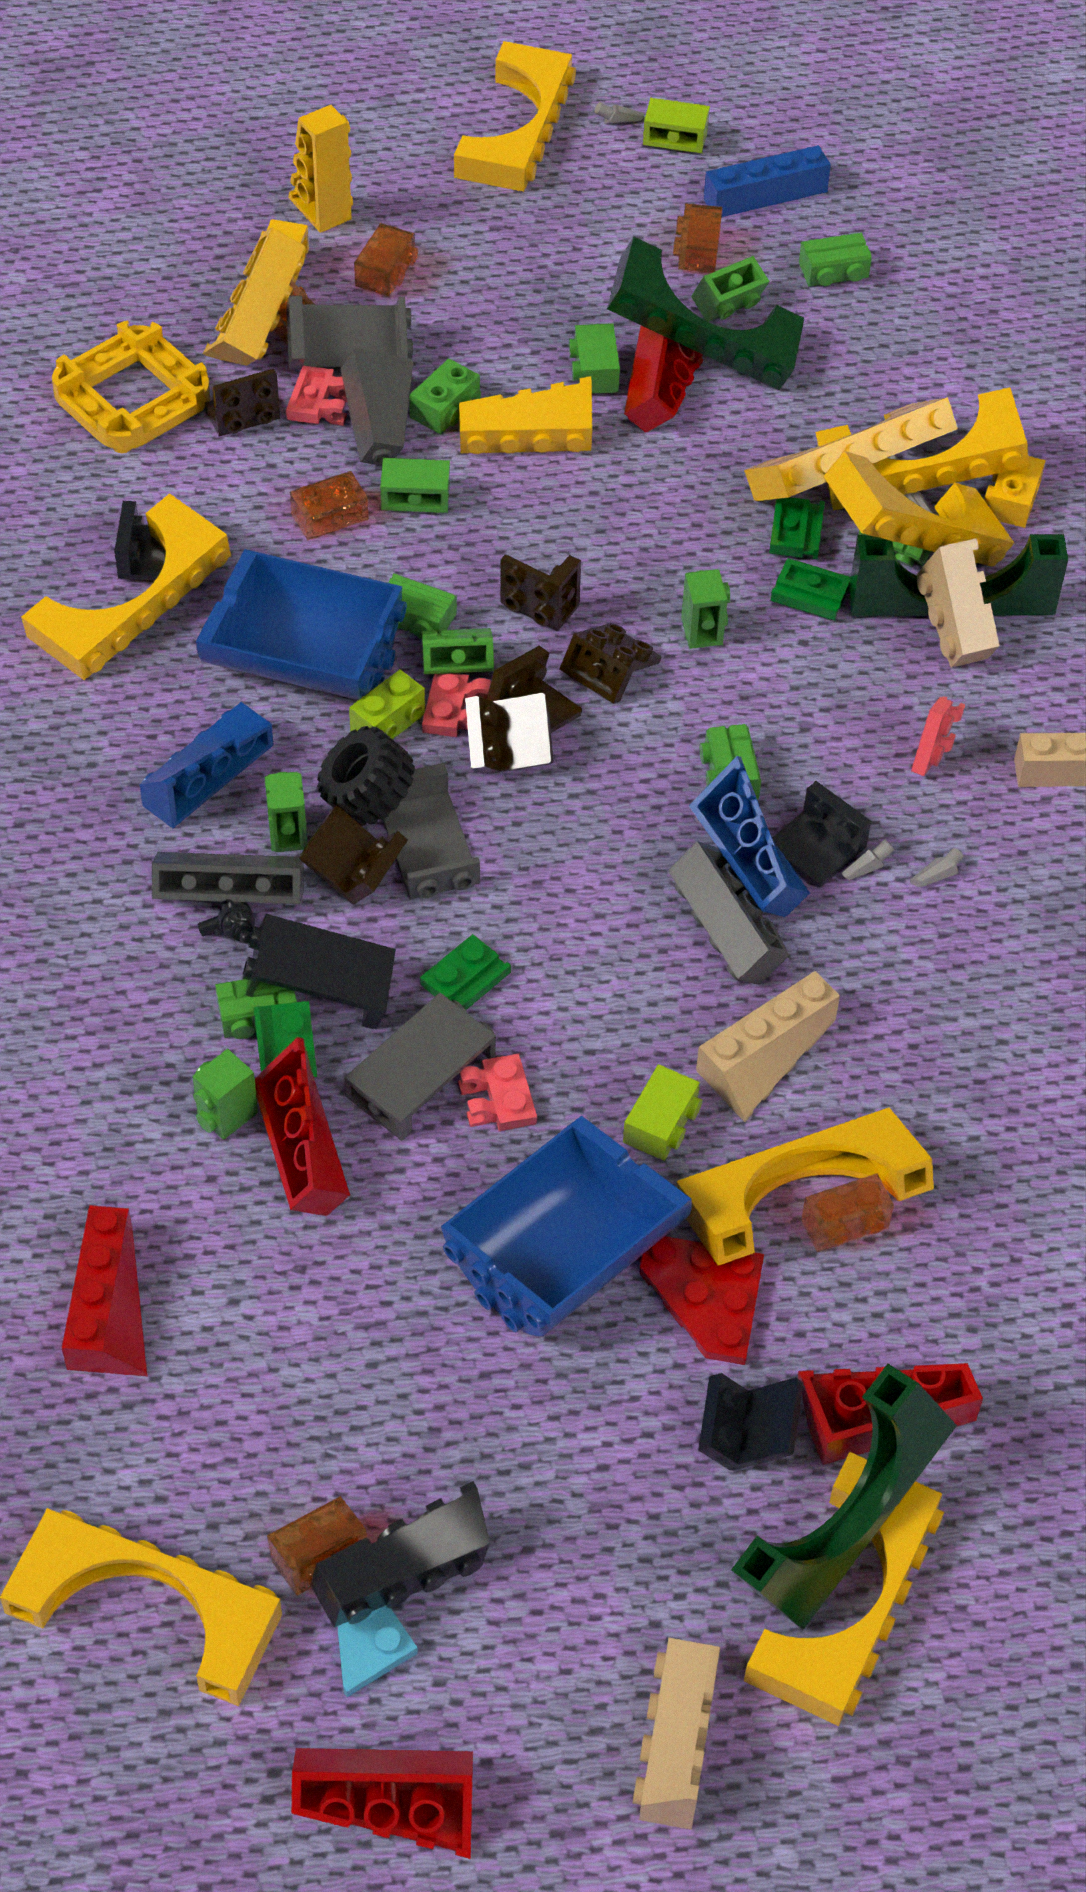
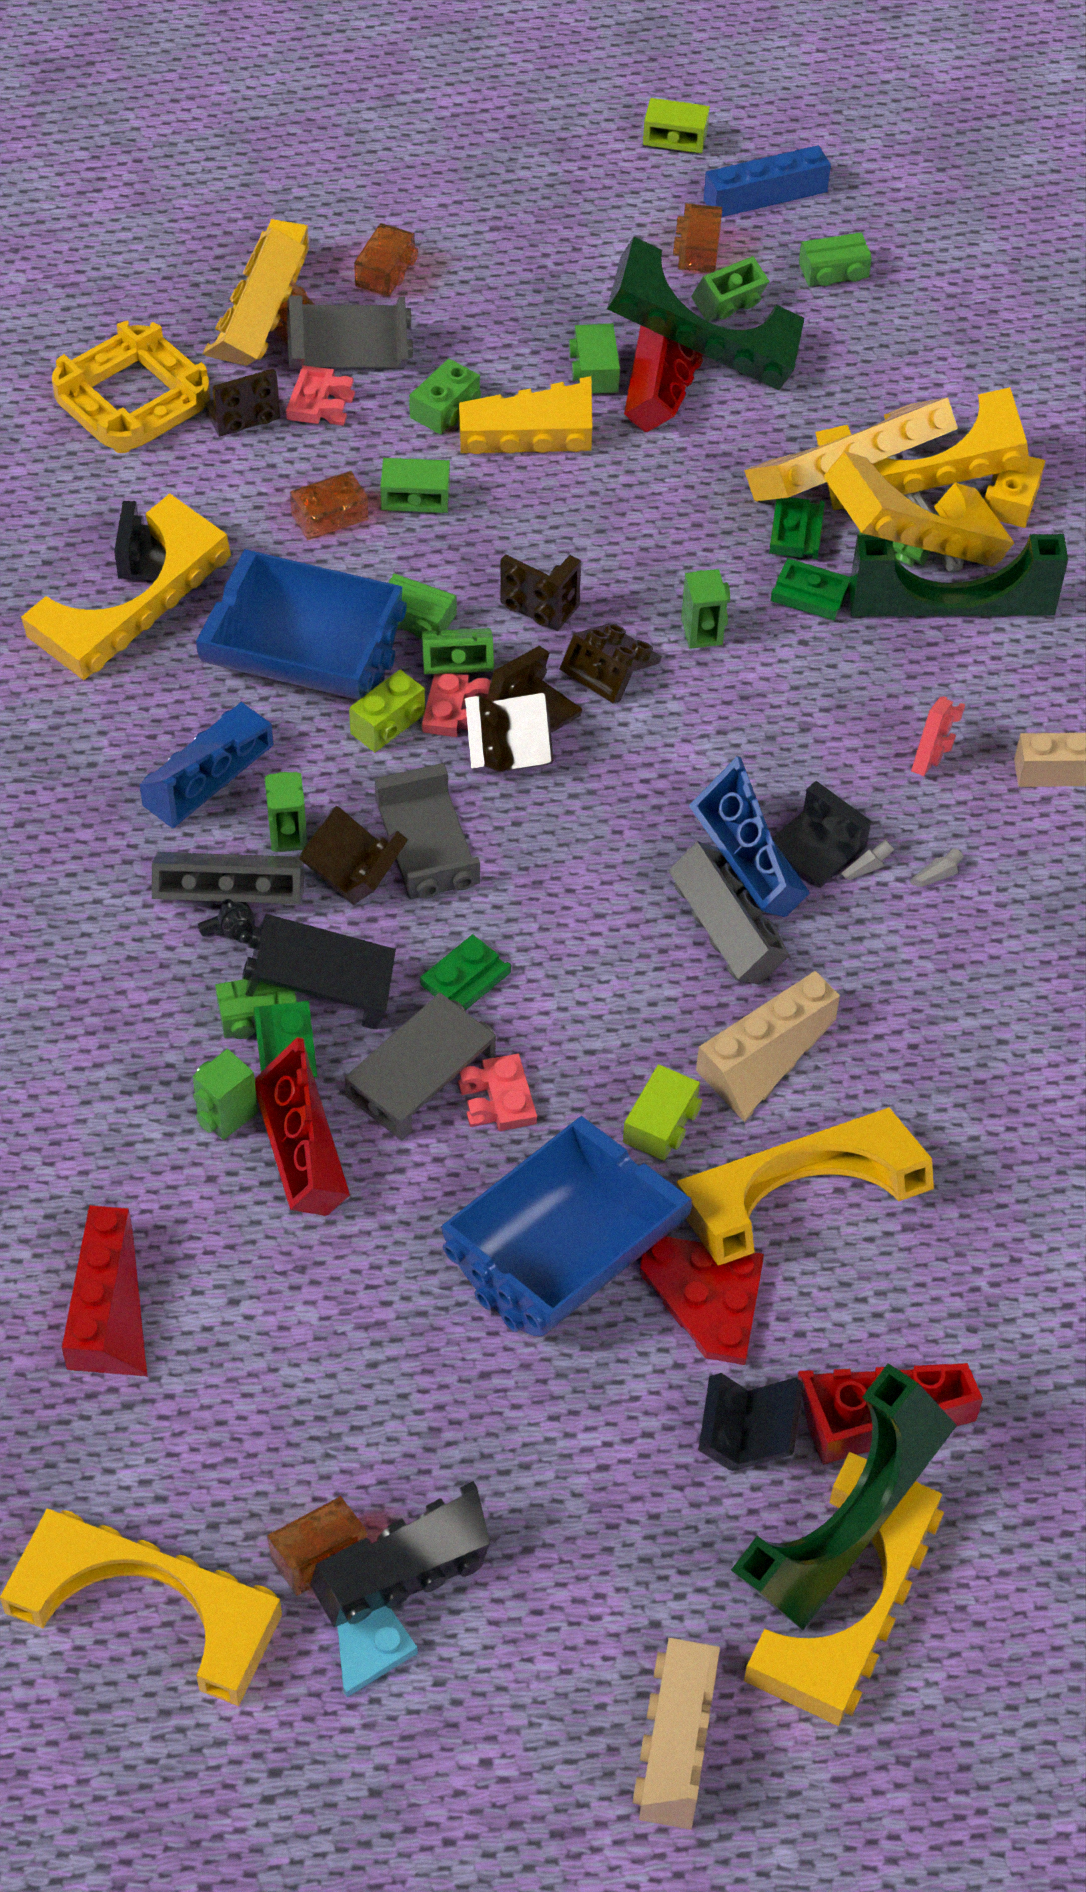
yellow wedge [288,105,353,233] -> none
red wedge [291,1748,473,1859] -> none
black tyre [317,726,415,826] -> none
dark grey slope [341,348,413,466] -> none
yellow arch [454,41,576,192] -> none
light grey bar [594,102,644,125] -> none
bright green brick [699,724,761,800] -> none
clear orange brick [801,1173,894,1252] -> none
tan wedge [917,538,1000,668] -> none

